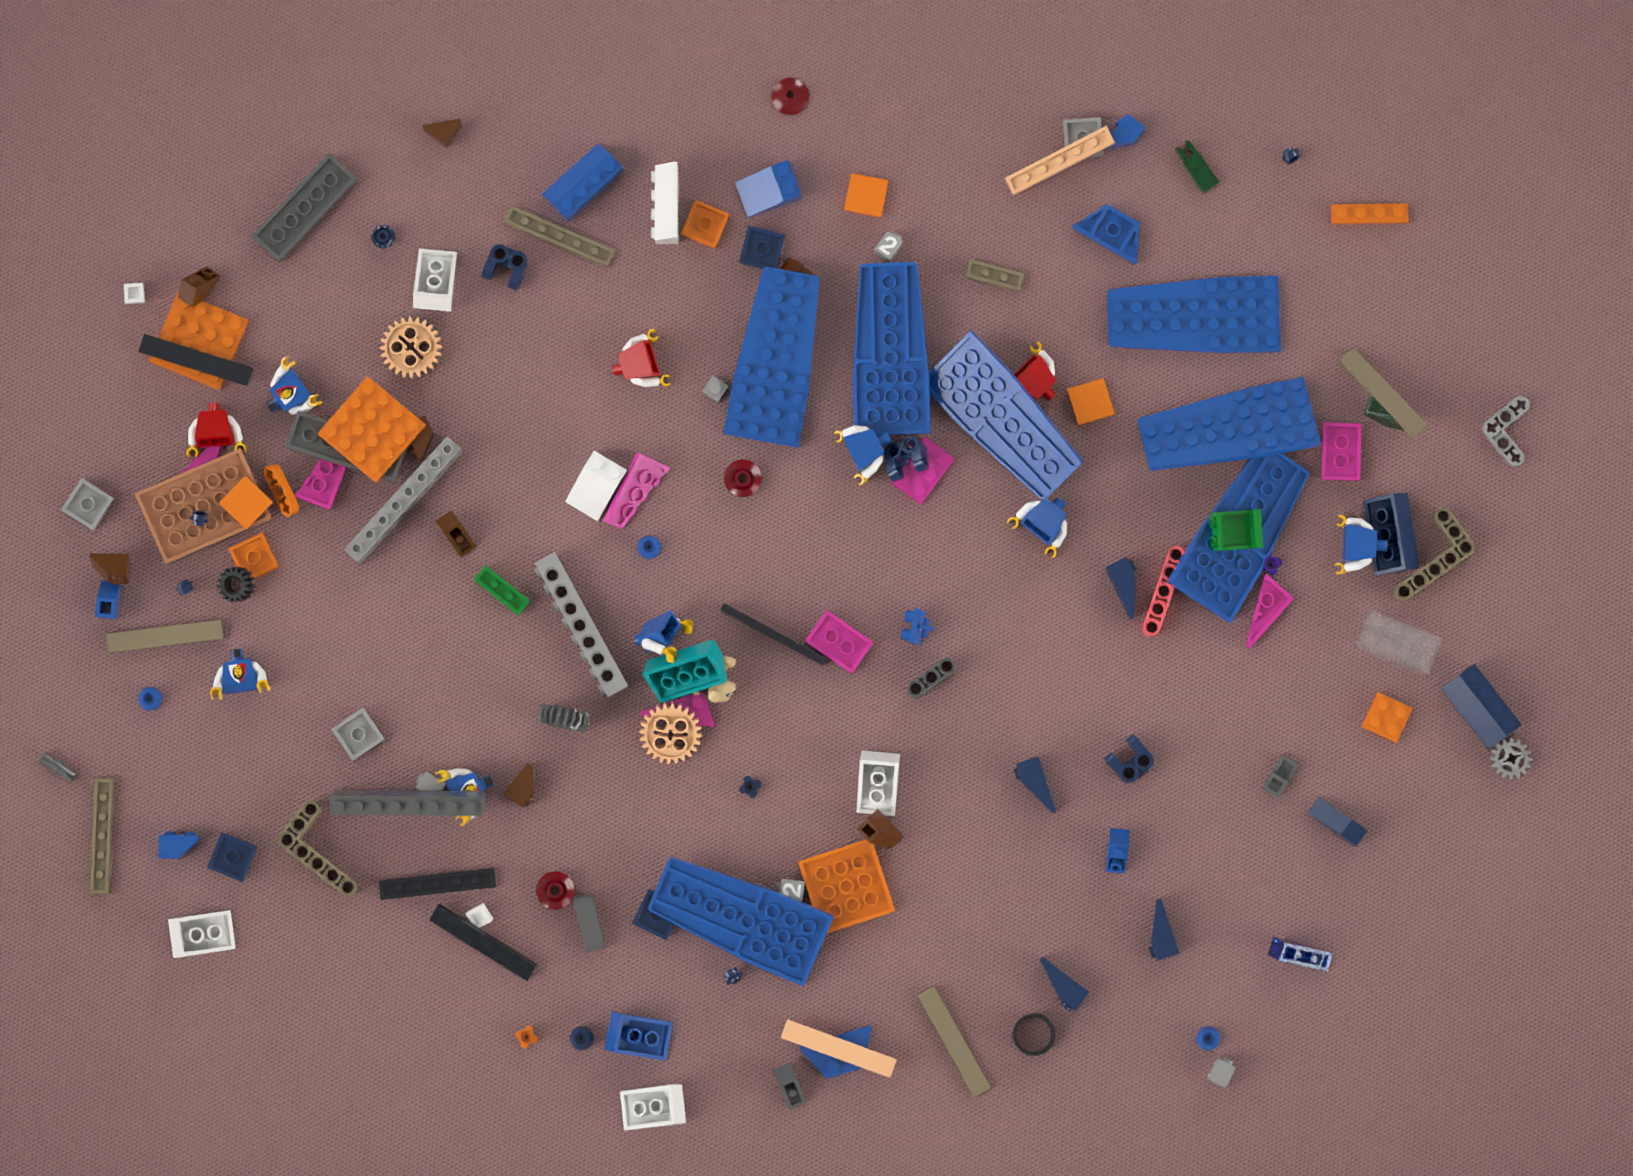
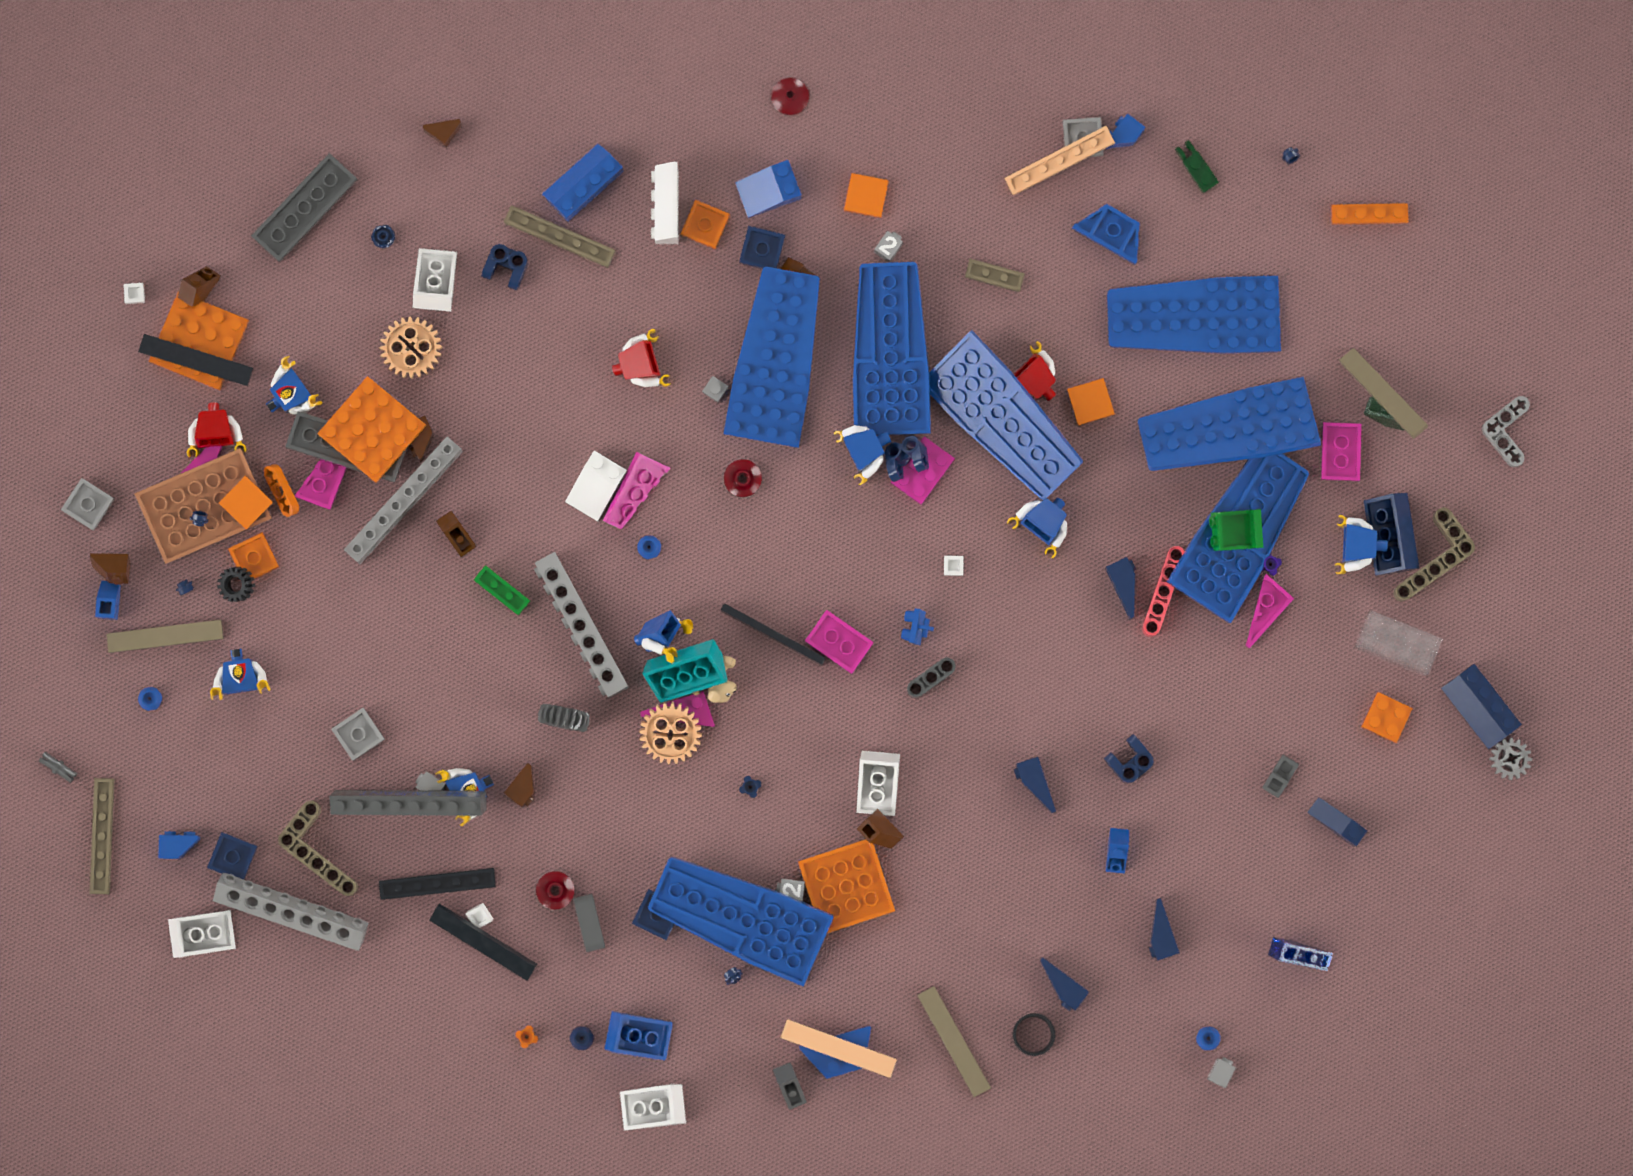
none -> light grey brick [213,873,369,951]
none -> white plate [944,556,963,576]

